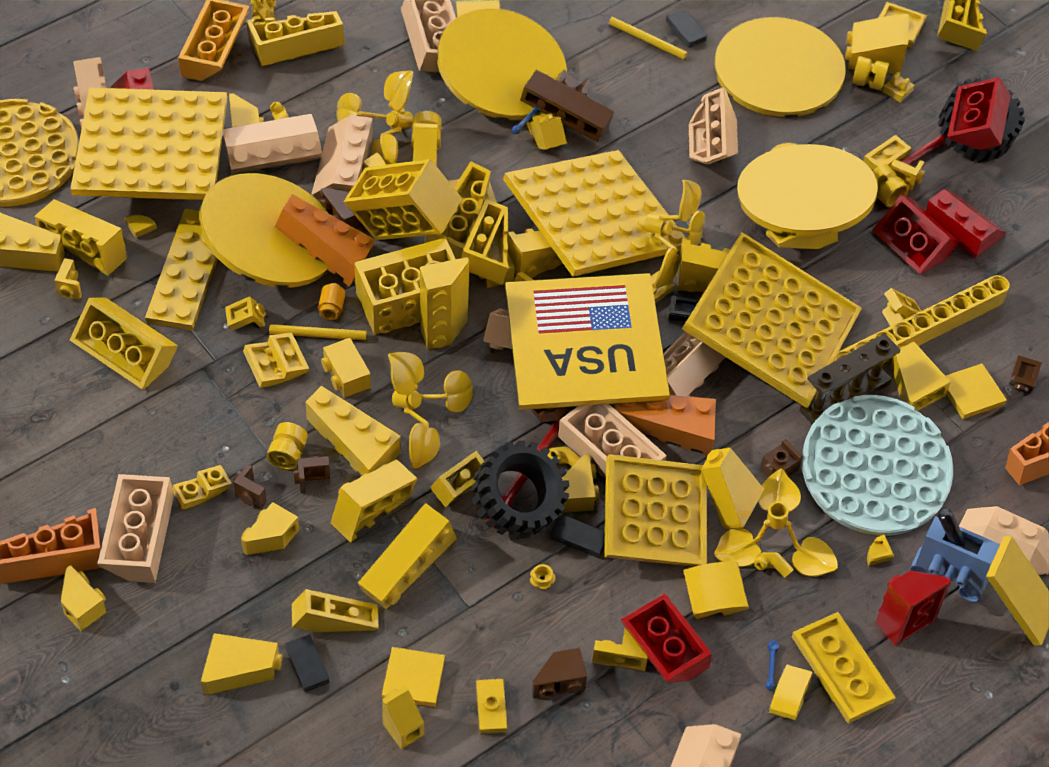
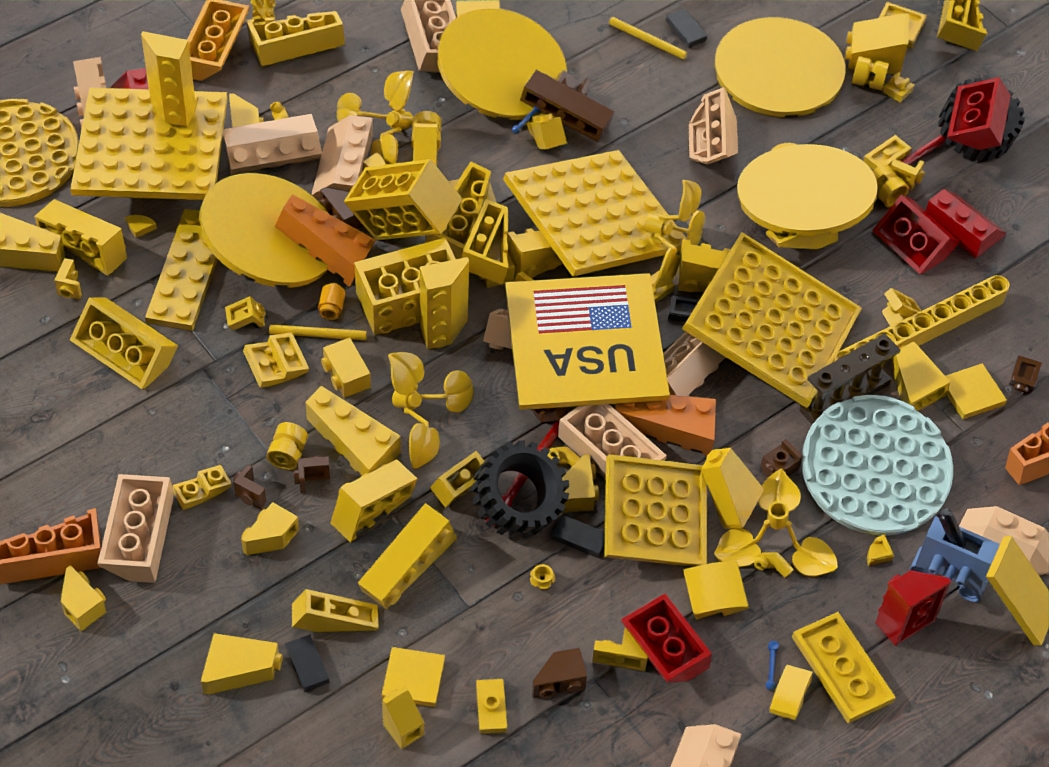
none -> yellow slope [141,31,196,127]

